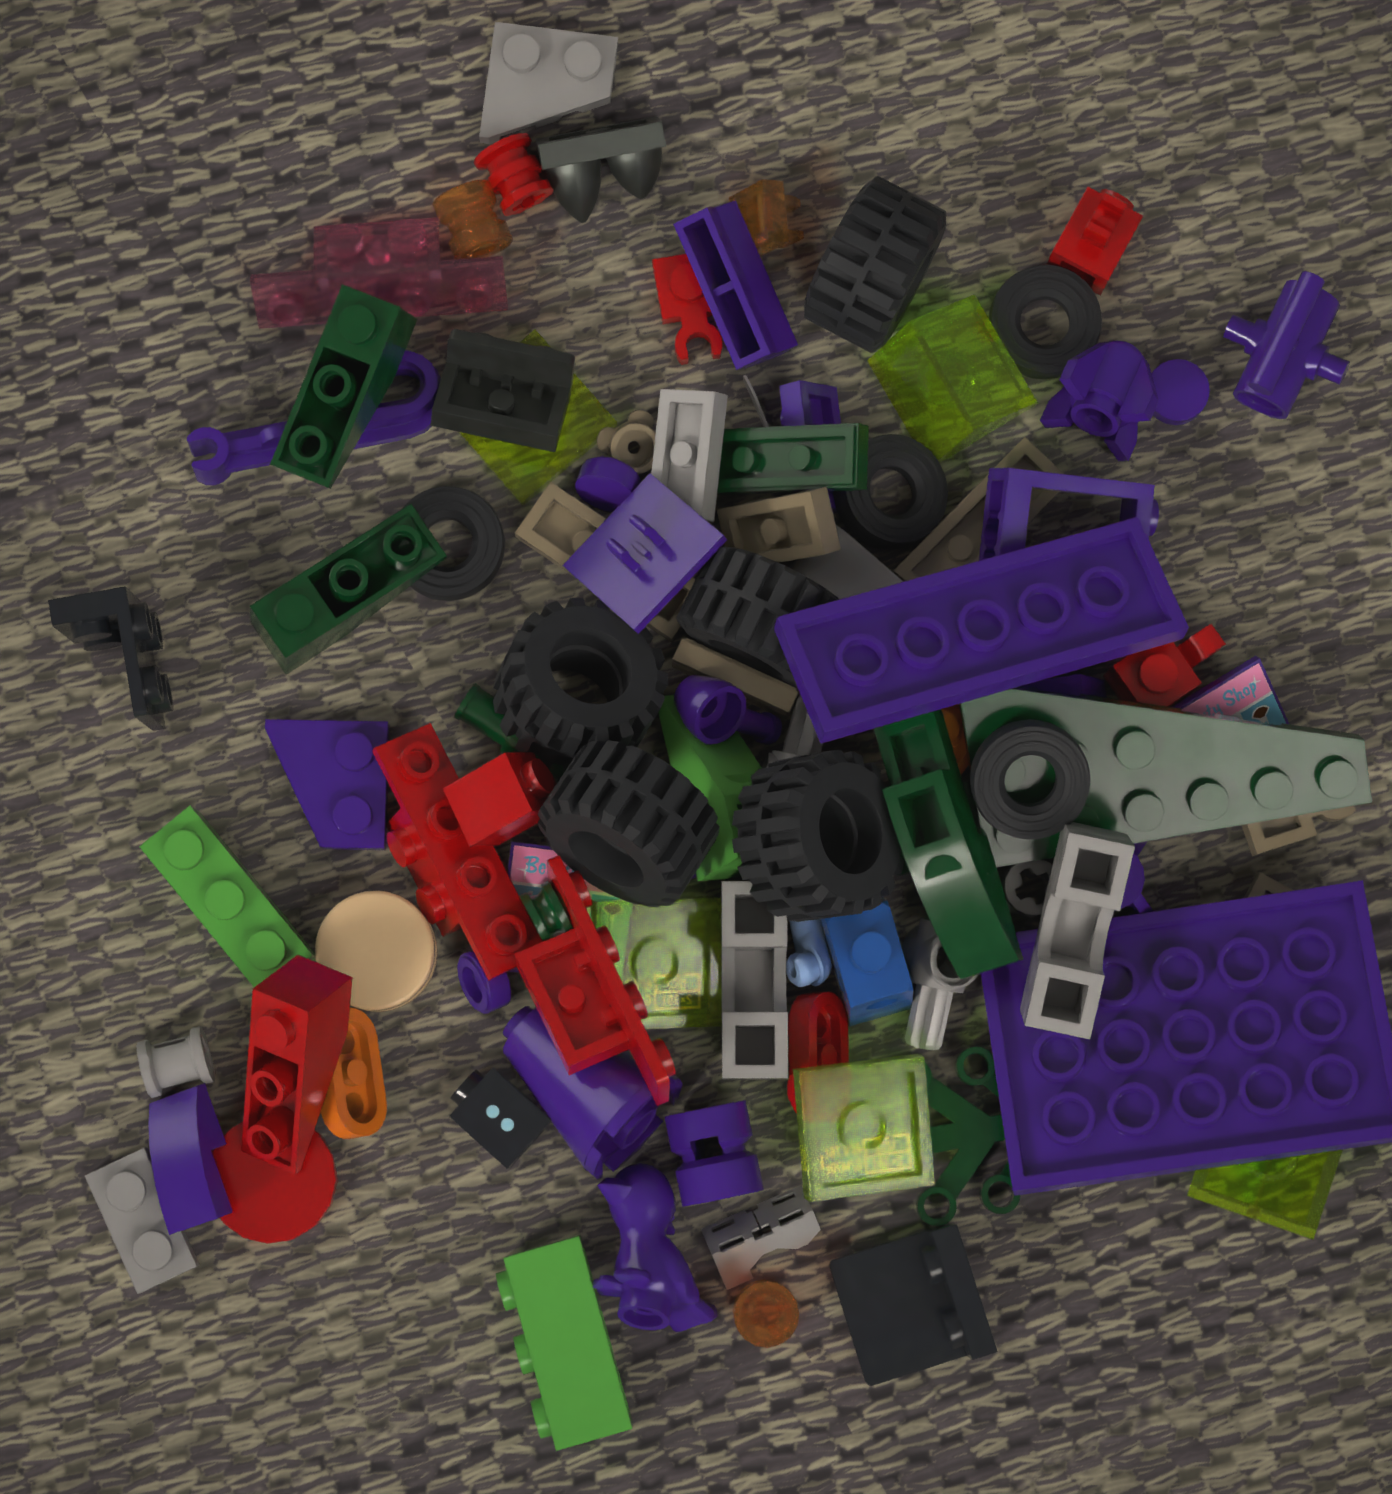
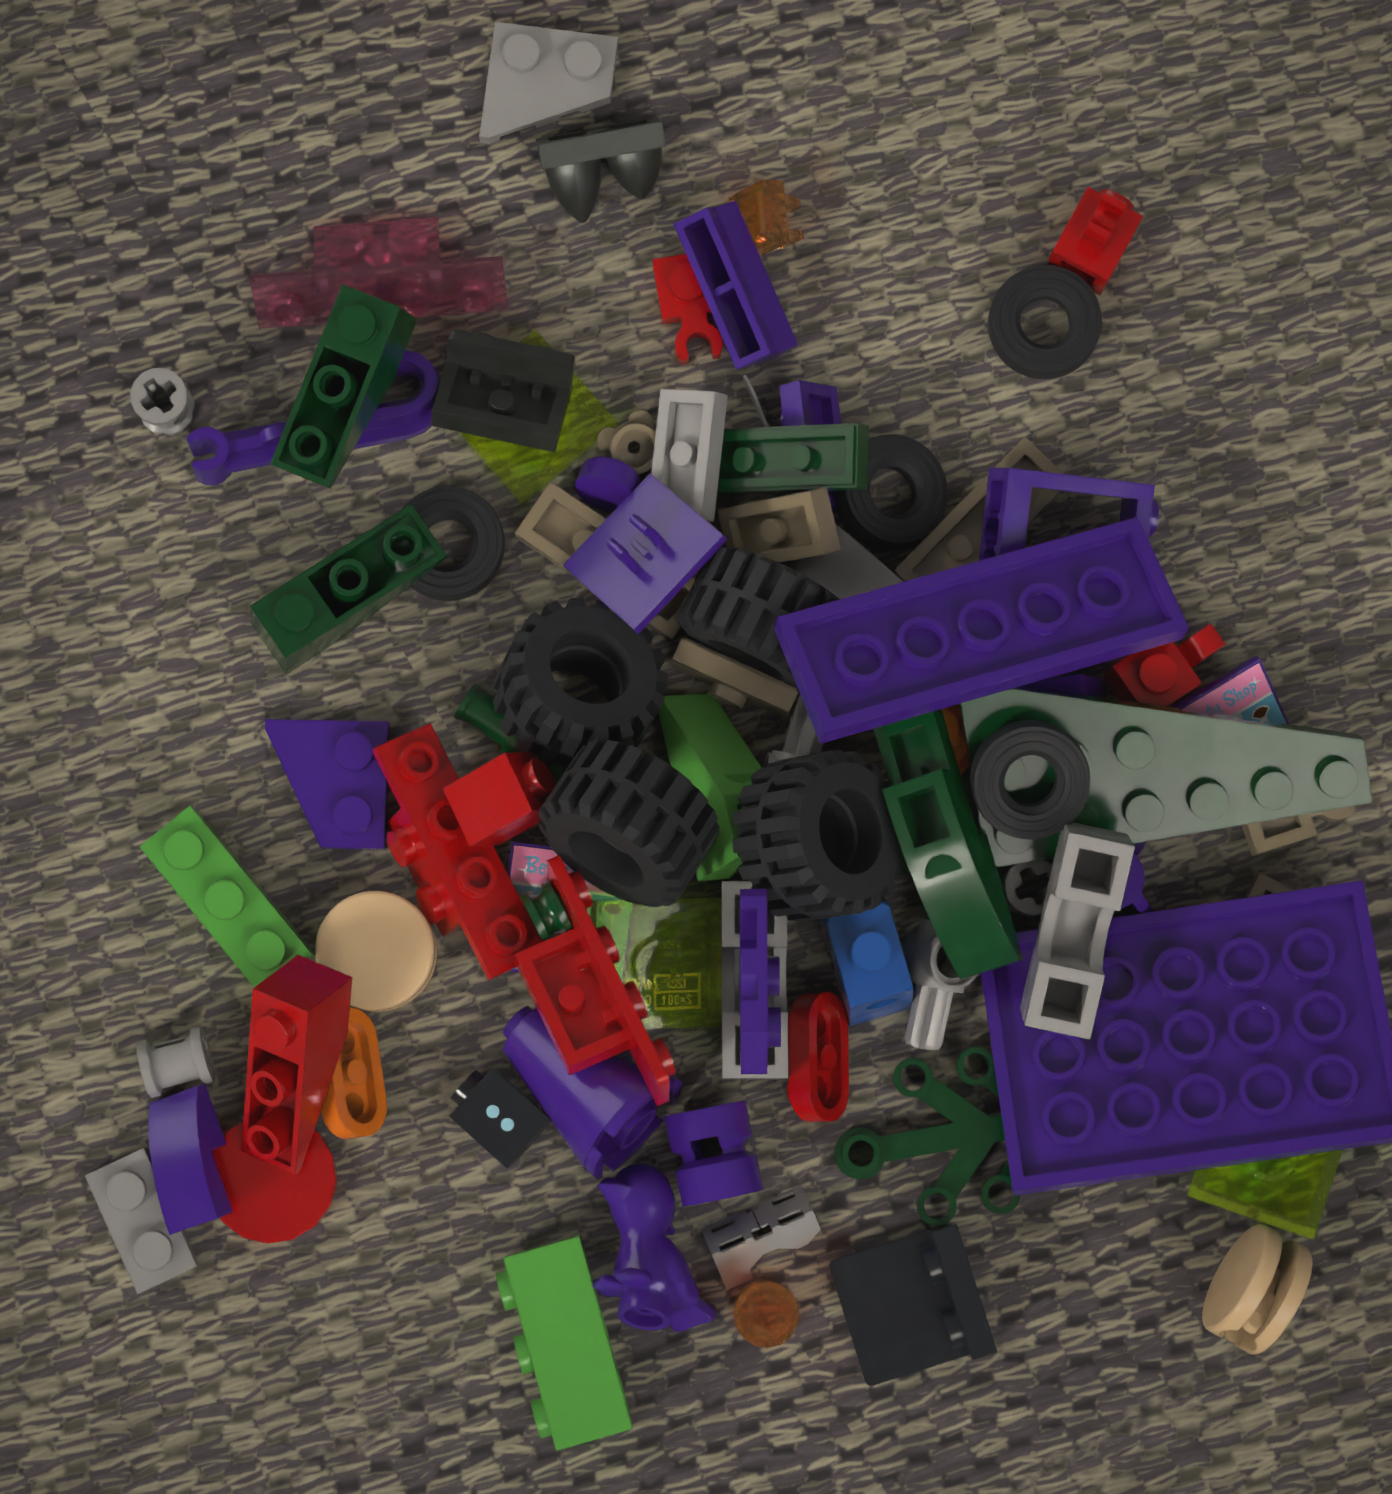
black bracket [48,586,173,731] -> none
clear orange wheel [432,179,513,265] -> none
dark purple tile [457,950,511,1014] -> none
red bush [473,133,554,216] -> none
dark purple bar [674,675,782,745] -> none
light blue arm [786,919,832,987] -> none
clear neon green tile [793,1054,935,1202] -> none
black tyre [804,176,946,353] -> none
clear neon green slope [867,295,1039,463] -> none
dark purple brick [1040,341,1159,461] -> none
dark purple tile [1152,359,1210,425] -> none
dark purple pin [1223,271,1350,419] -> none
none -> light grey bush [130,368,195,436]
none -> dark purple wing [739,889,781,1074]
none -> tan head [1202,1223,1313,1355]

